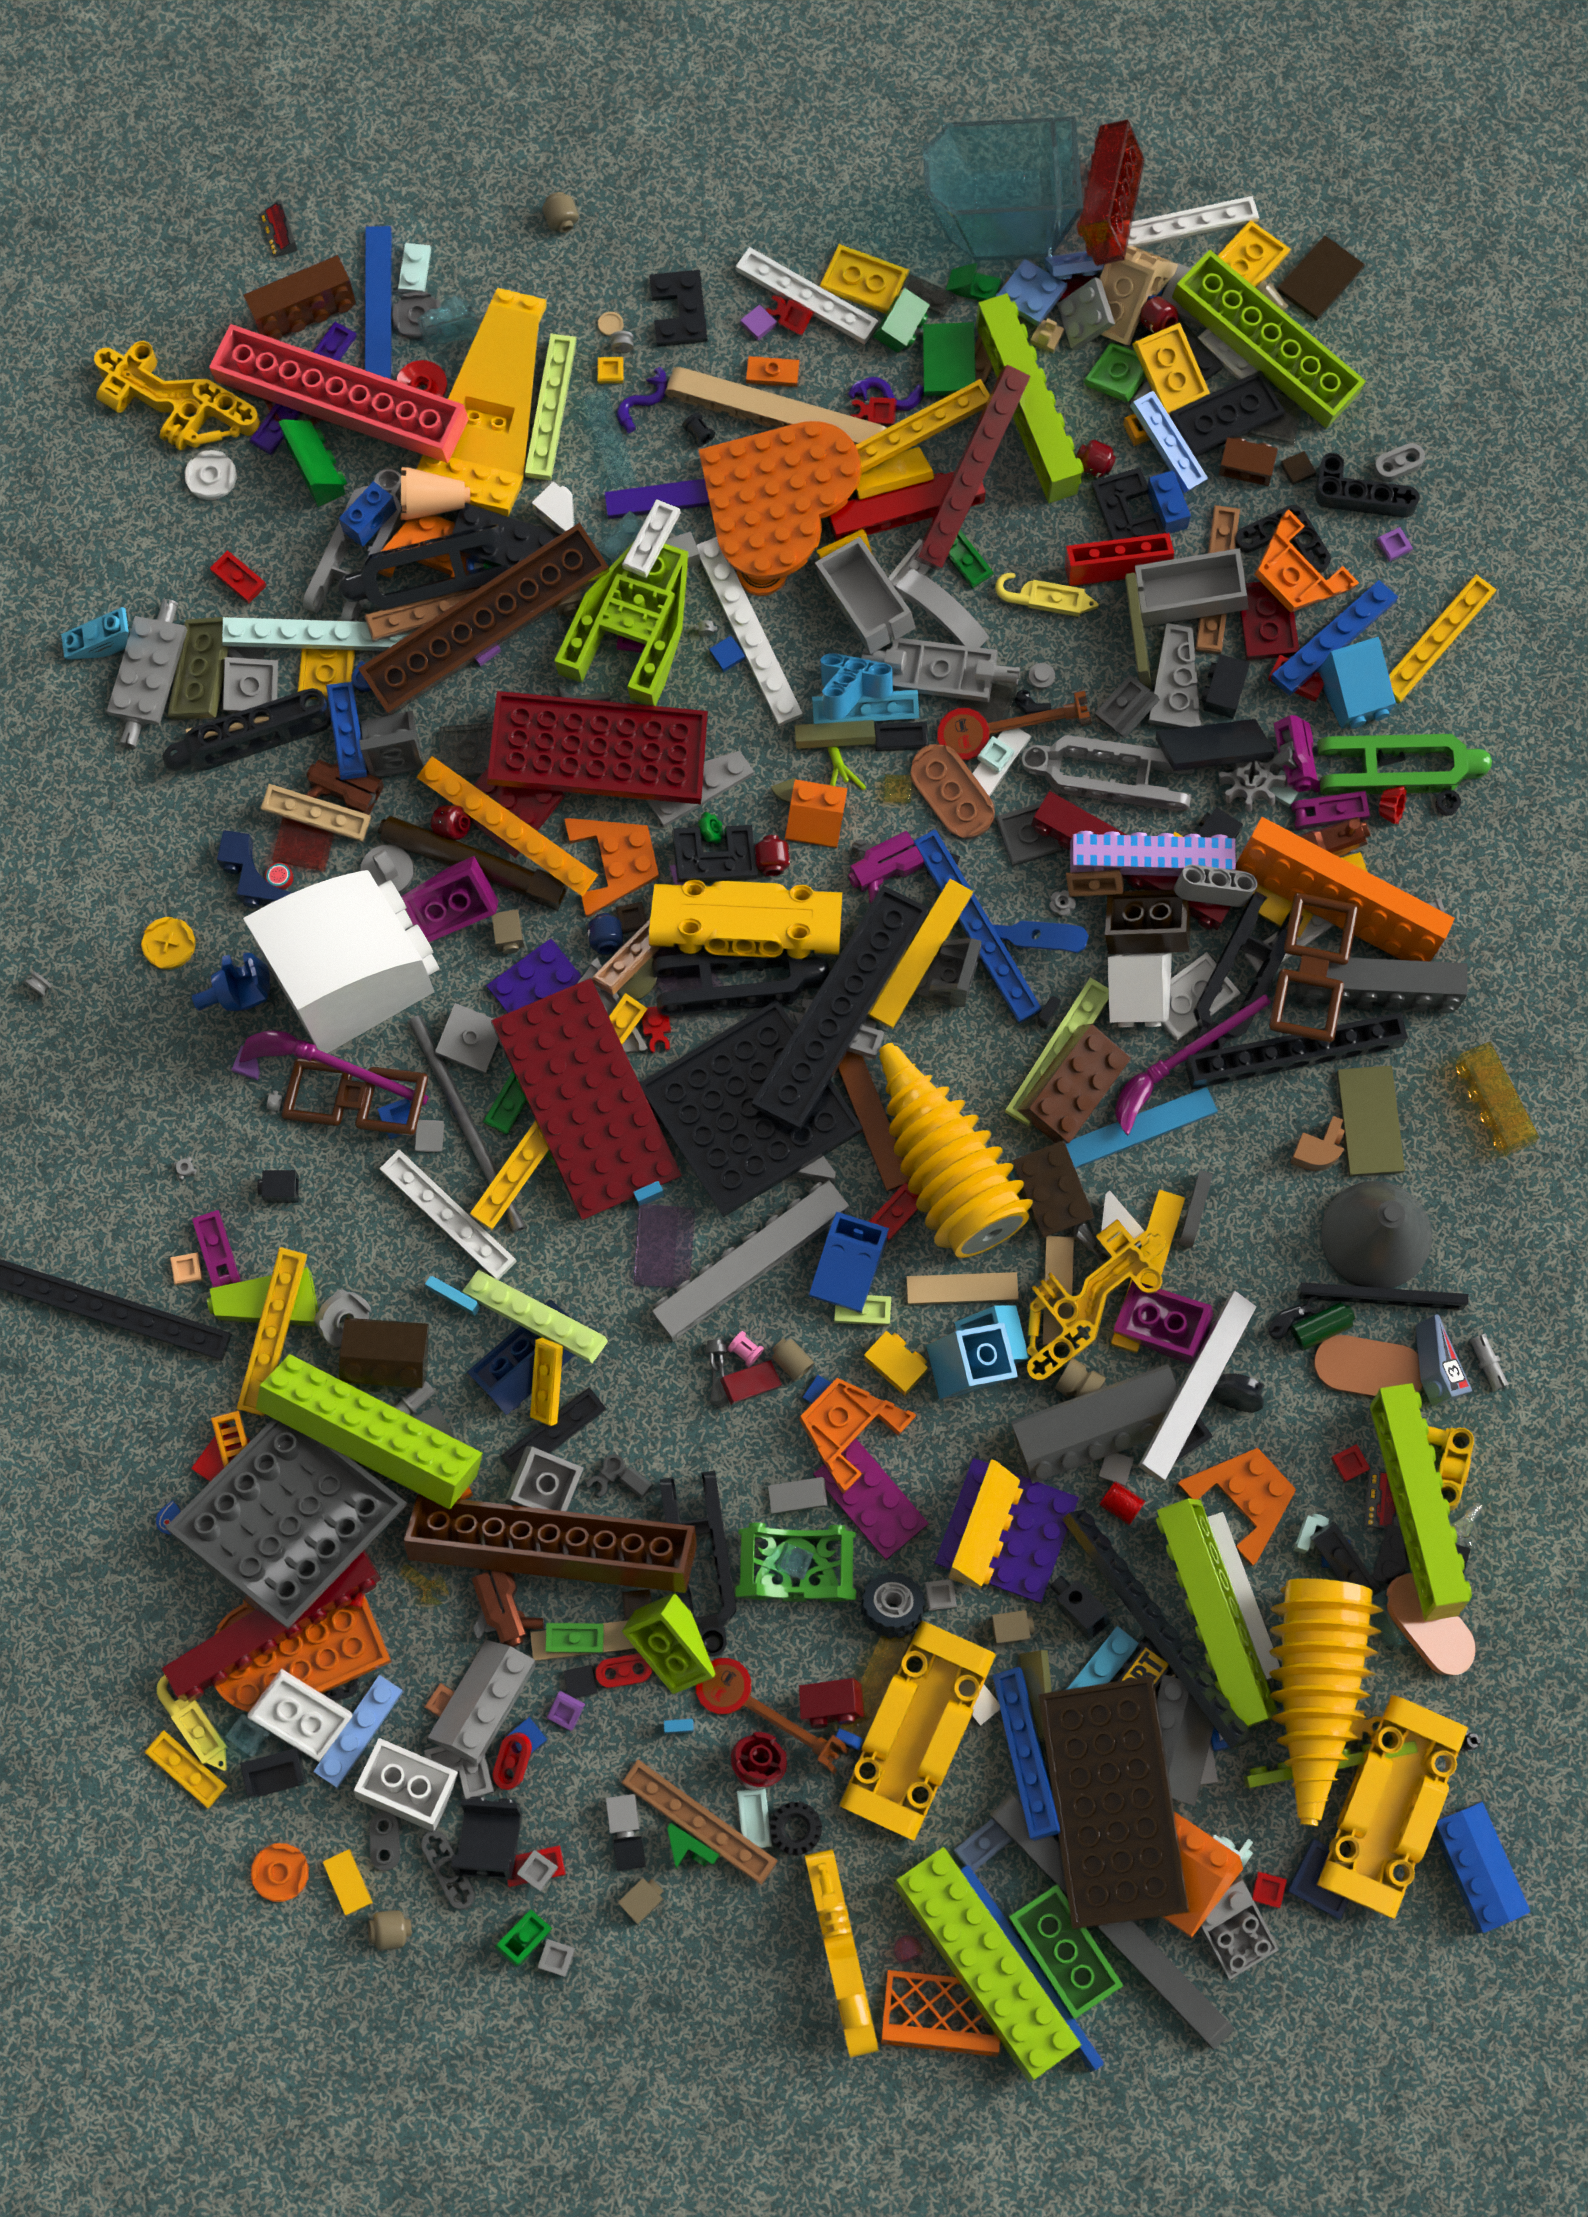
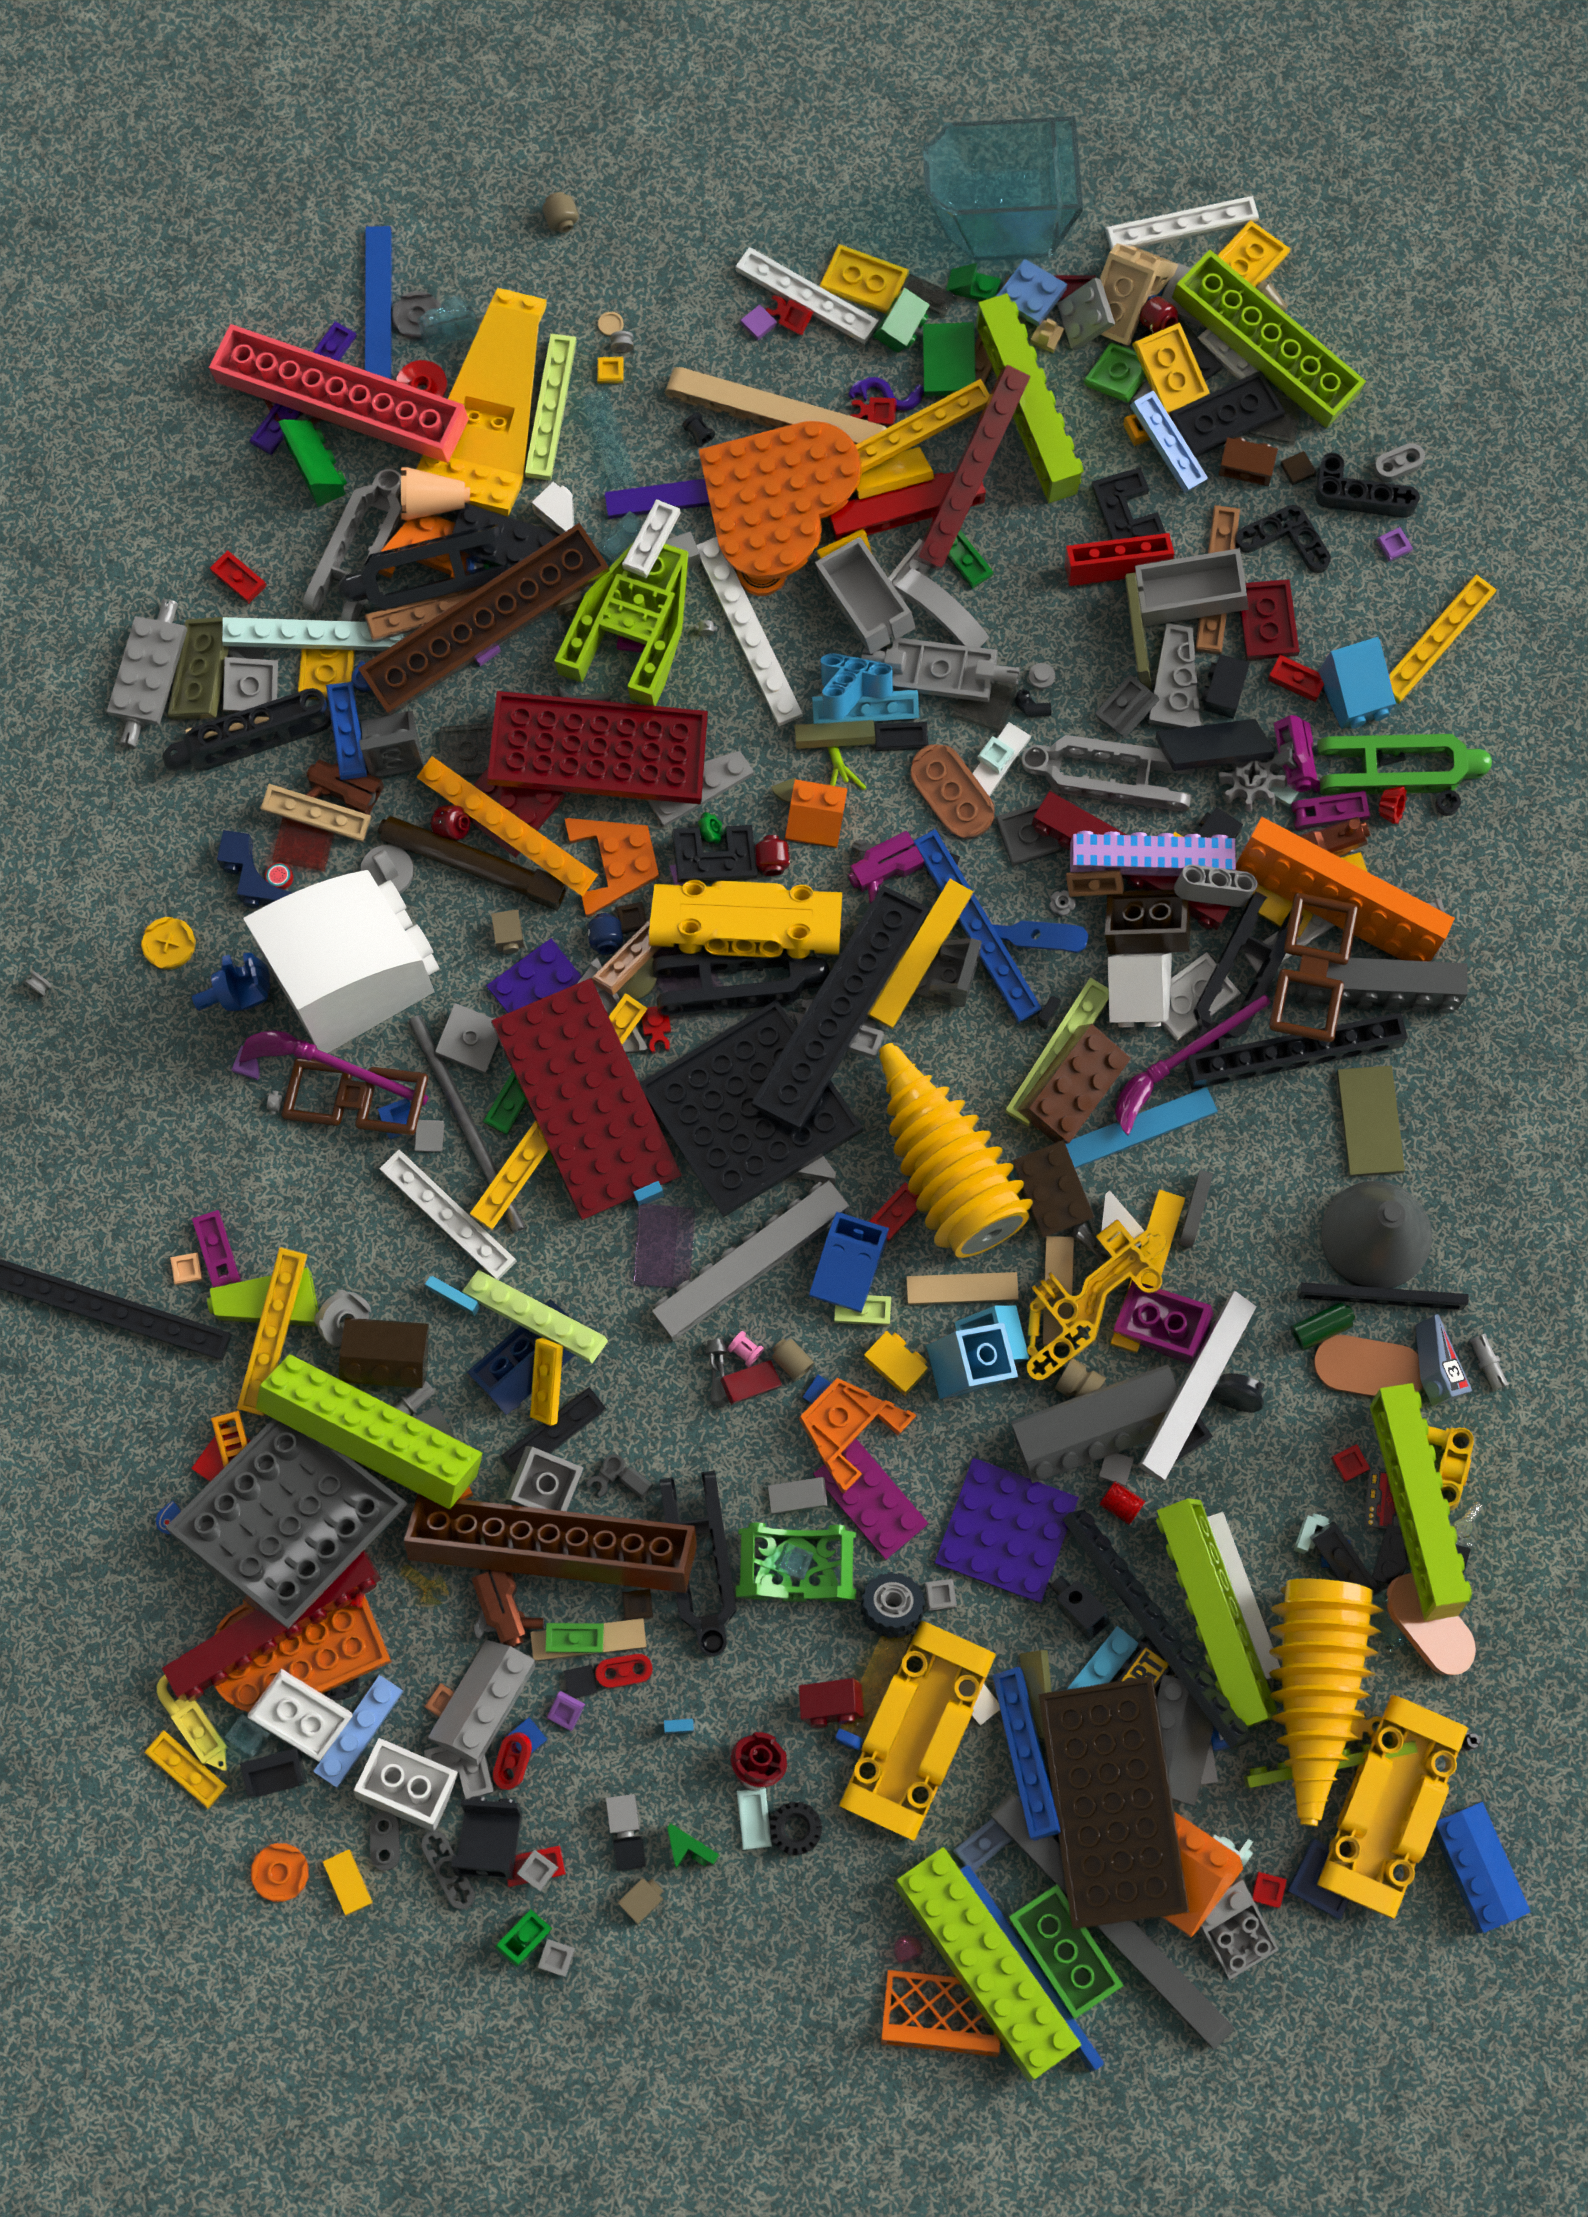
medium azure slope [61,607,129,659] -> none
yellow beam [94,341,261,450] -> none
light grey piece [173,1156,197,1180] -> none
white tile [184,450,237,500] -> none
reddish brown brick [243,255,356,340] -> none
black brick [257,1170,299,1203] -> none
slope [259,200,298,258] -> none
blue brick [339,481,397,547] -> none
dark tan head [368,1910,412,1950] -> none
light aqua plate [398,243,431,293] -> none
magenta slope [401,856,499,942] -> none
dark purple animal [616,367,668,434] -> none
lime slope [622,1593,715,1694] -> none
medium nougat tile [622,1760,778,1885] -> none
black plate [649,269,708,347] -> none
dark orange piece [696,1658,849,1775] -> none
blue tile [709,636,746,672] -> none
orange plate [746,356,799,387] -> none
yellow beam [805,1849,879,2058] -> none
dark orange tile [838,1051,911,1192] -> none
clear yellow tile [884,774,912,803] -> none
dark orange piece [937,691,1092,760] -> none
yellow slope [949,1459,1023,1590] -> none
dark tan brick [991,1610,1035,1646] -> none
light yellow plate [995,573,1099,617] -> none
medium blue plate [1044,250,1104,279] -> none
dark red head [1076,439,1116,478] -> none
clear red brick [1077,119,1145,266] -> none
blue brick [1147,470,1191,534] -> none
orange wing [1177,1448,1296,1566] -> none
orange wing [1254,510,1359,612] -> none
black arm [1268,1296,1324,1339] -> none
blue plate [1271,580,1398,696] -> none
dark brown tile [1277,235,1365,321] -> none
medium nougat brick [1290,1116,1345,1171] -> none
clear yellow brick [1456,1041,1540,1157] -> none

